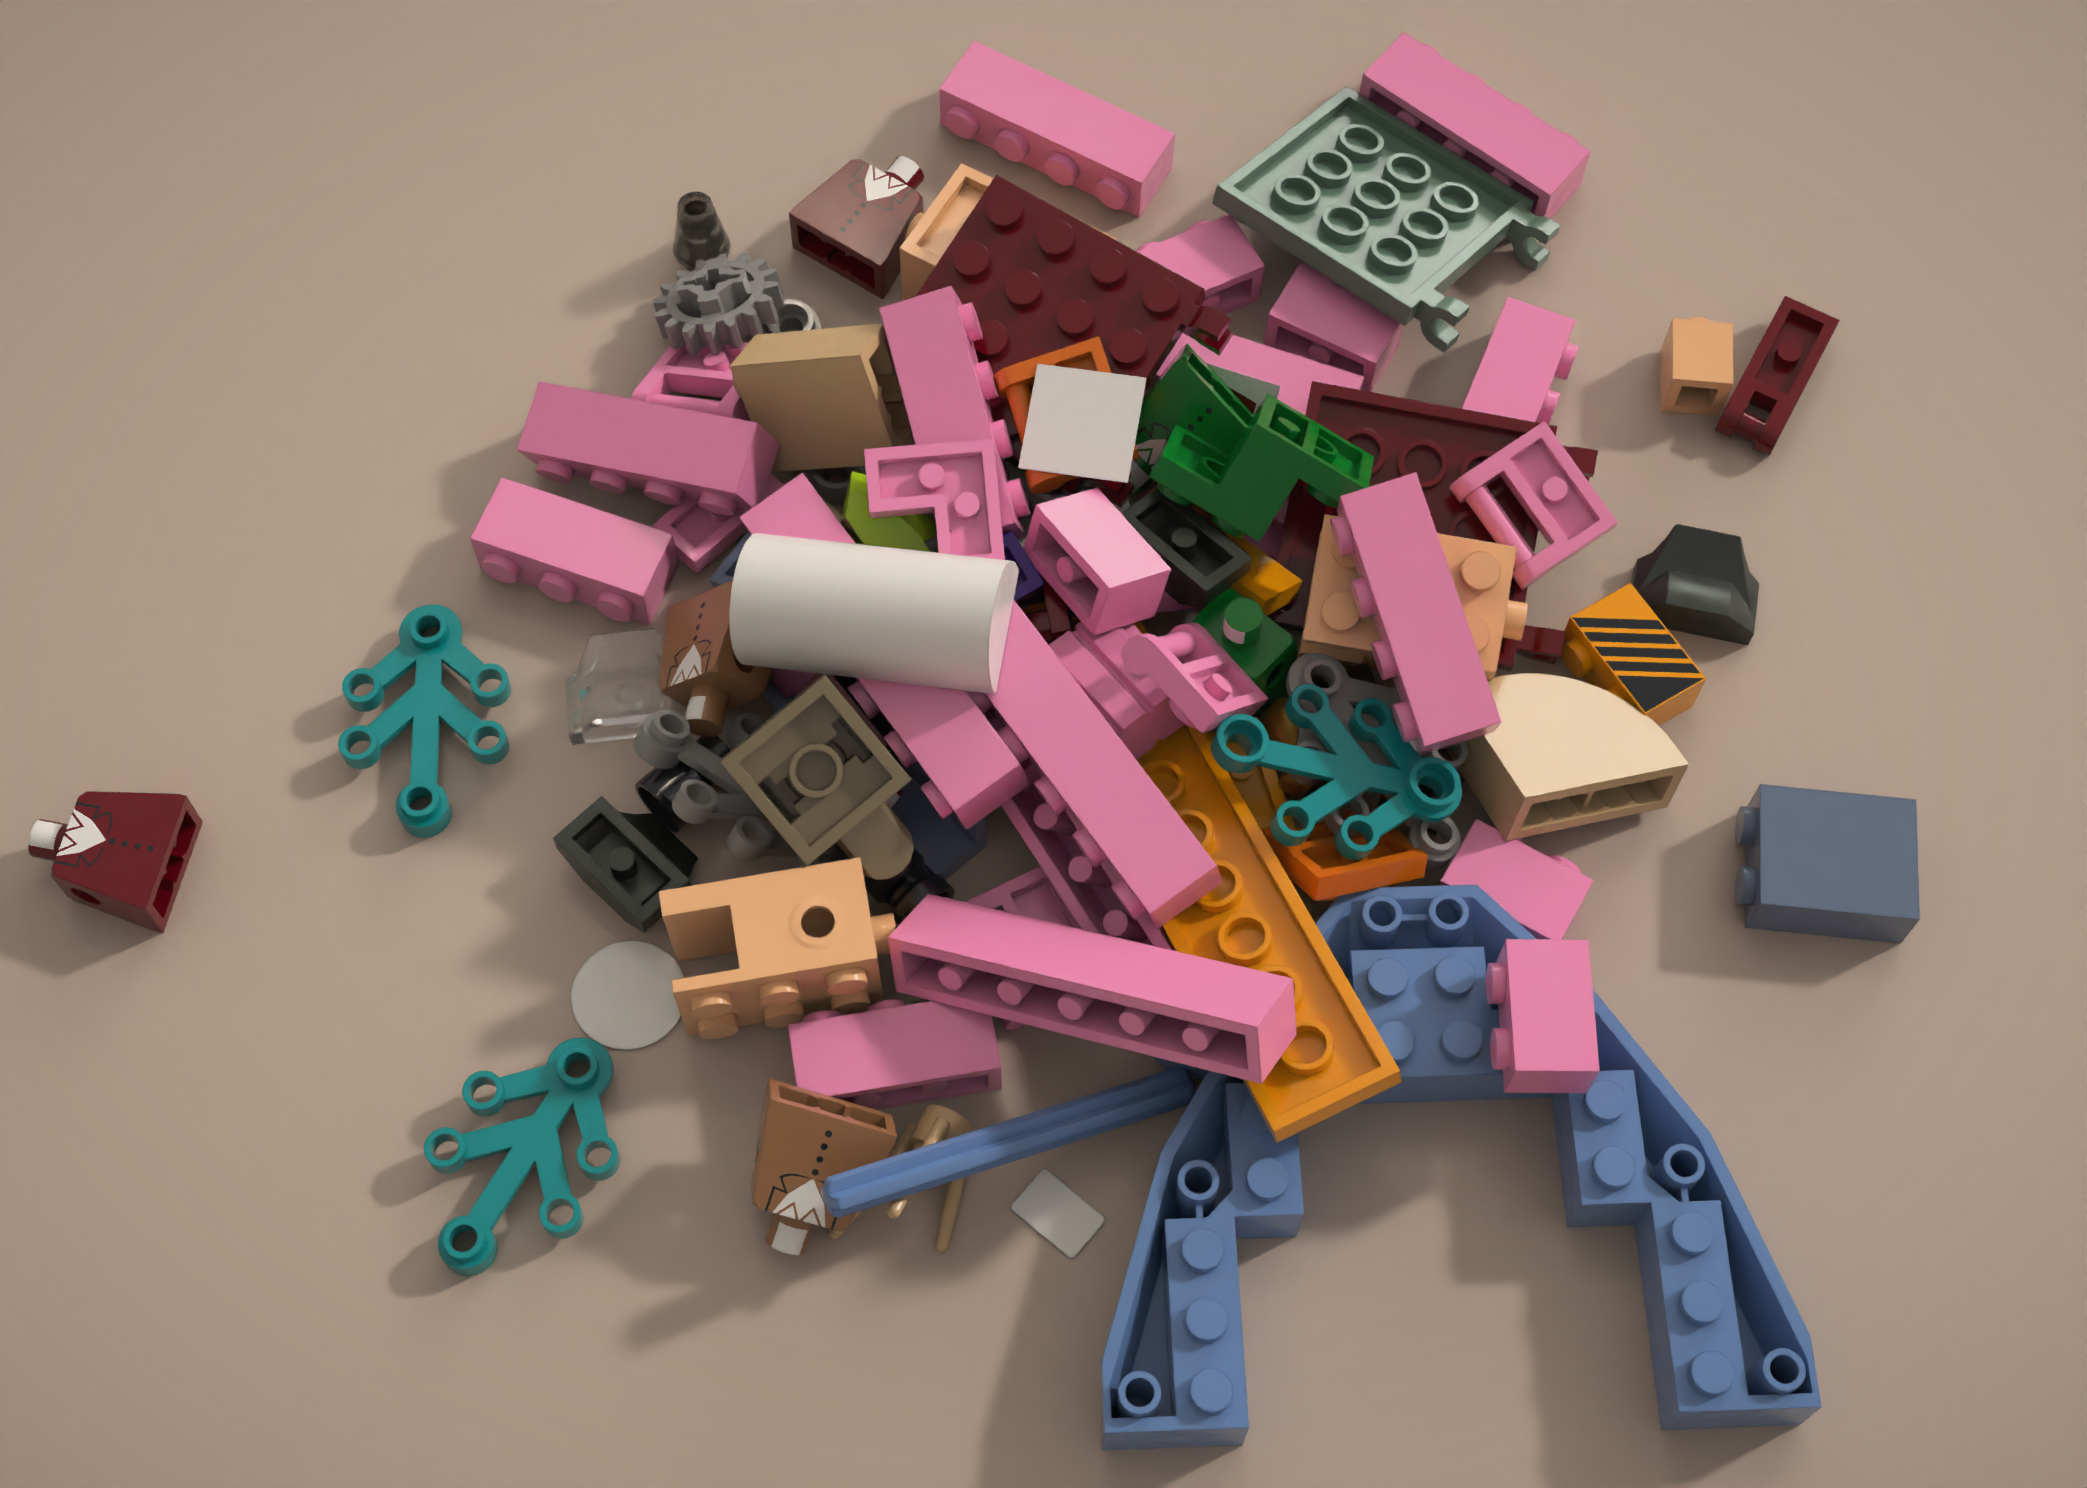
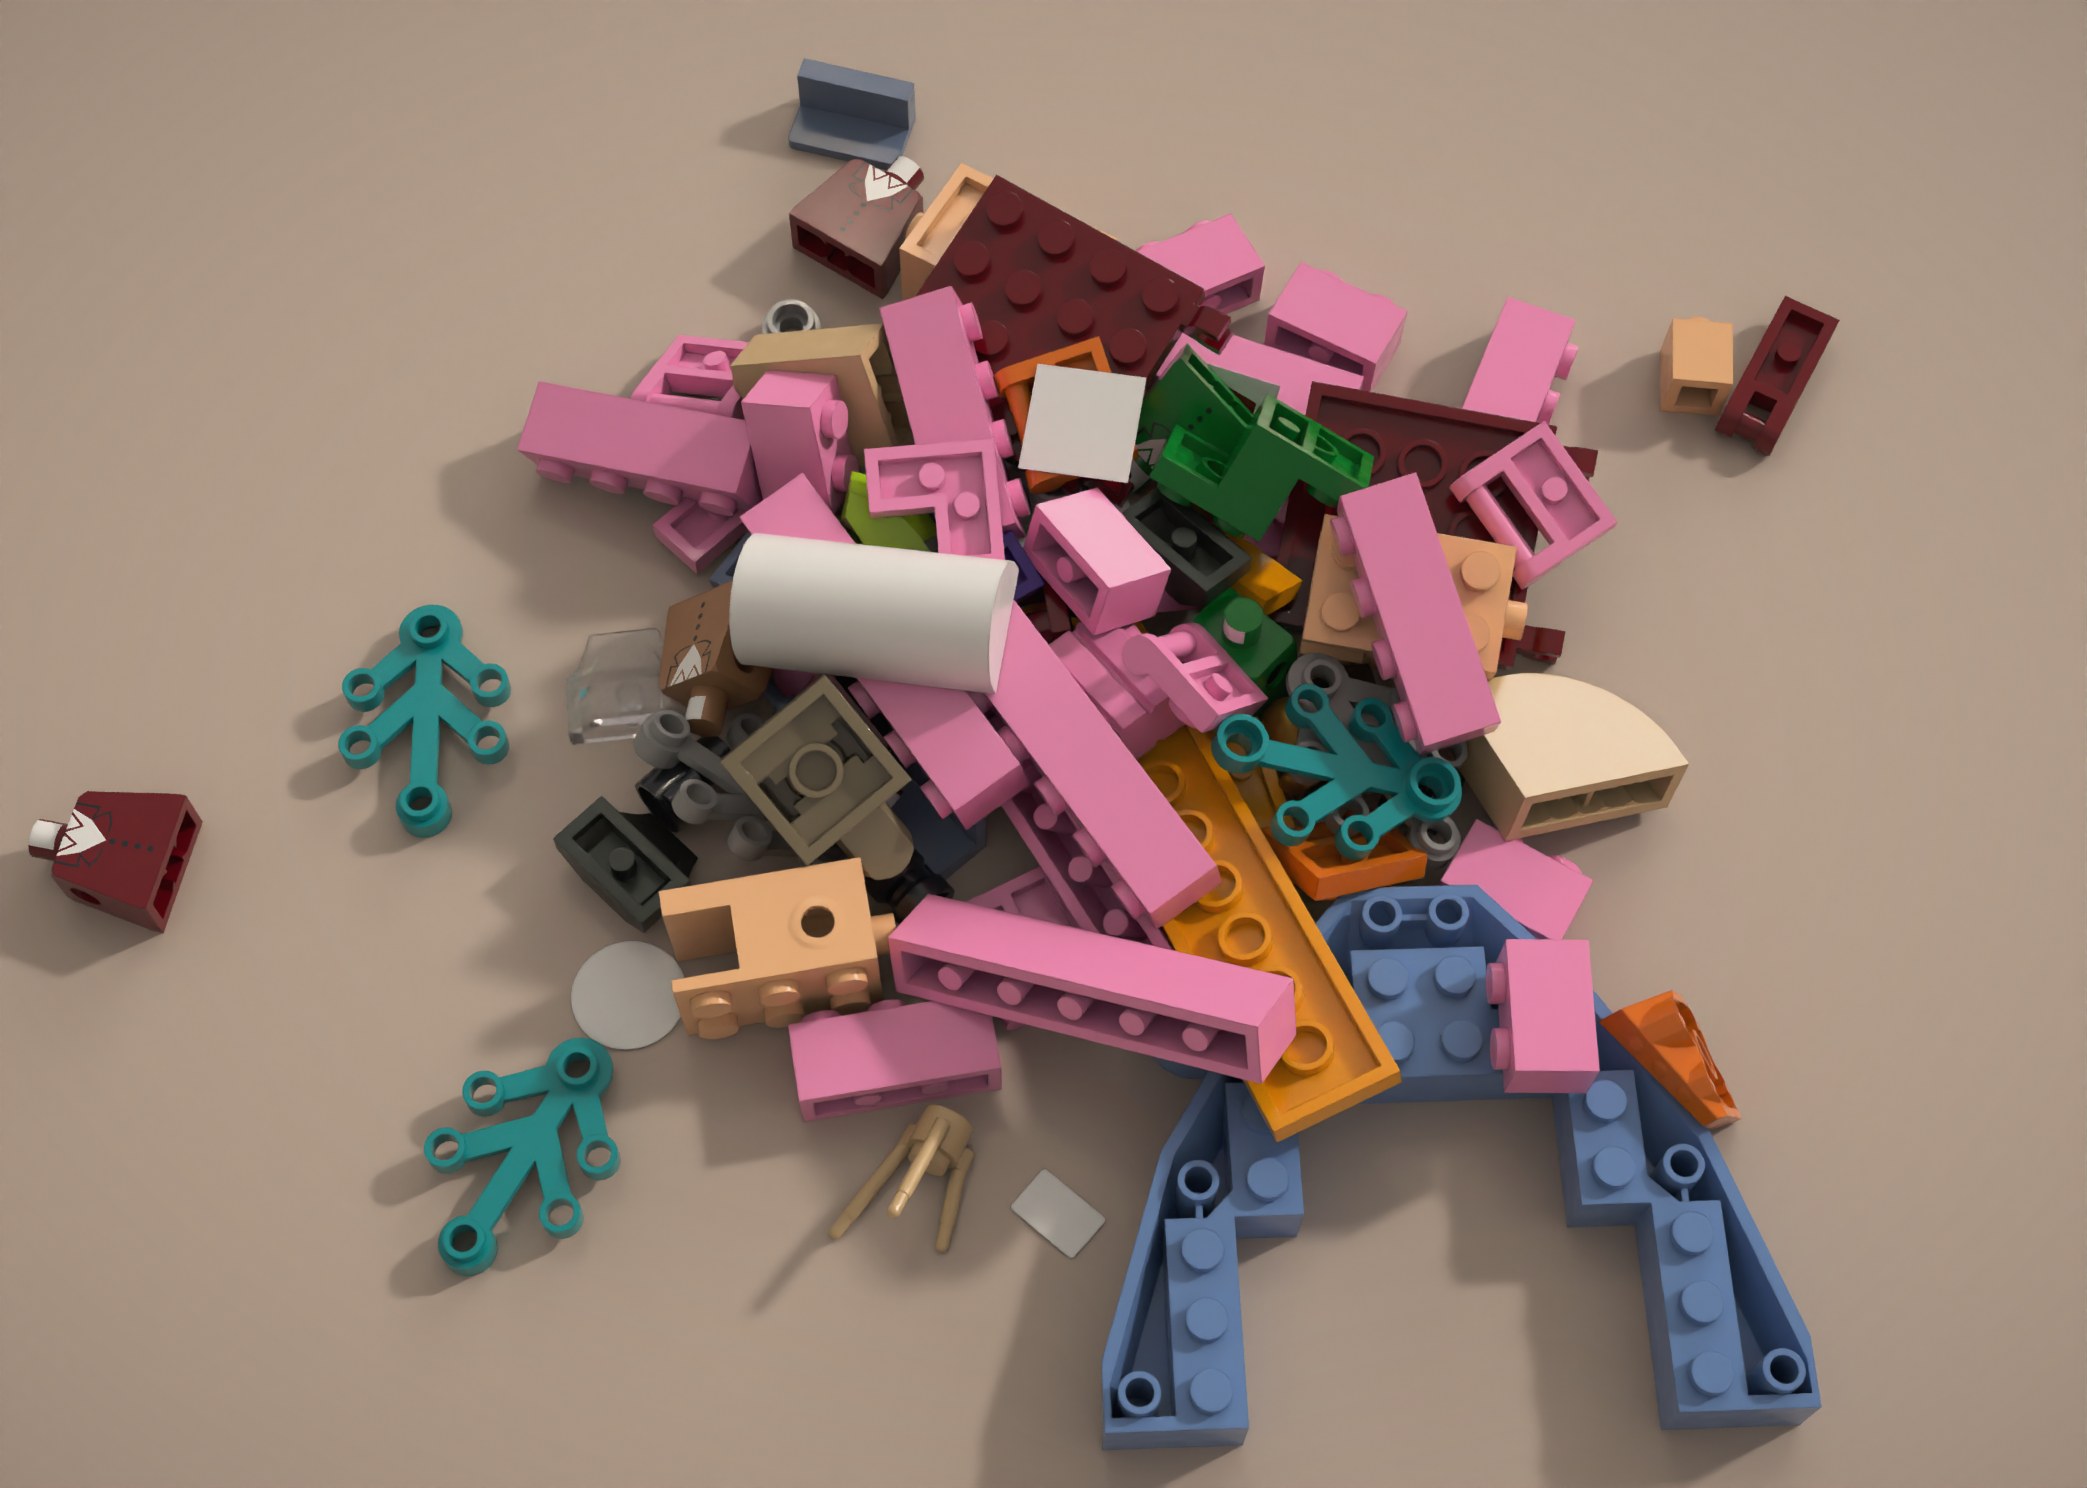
bright pink brick [470,477,679,625] -> none
light grey gear [653,253,785,355] -> none
clear smoke cone [673,191,731,271] -> none
medium nougat torso [751,1078,897,1255] -> none
medium blue axle [821,1067,1195,1218] -> none
bright pink brick [939,41,1175,217] -> none
sand green plate [1212,87,1561,353] -> none
bright pink brick [1359,32,1591,219] -> none
brick [1561,583,1706,726] -> none
pearl dark grey slope [1631,524,1759,645] -> none
sand blue brick [1735,784,1920,943] -> none
none -> bright pink brick [741,370,859,514]
none -> sand blue panel [788,58,916,170]
none -> orange slope [1598,990,1742,1129]

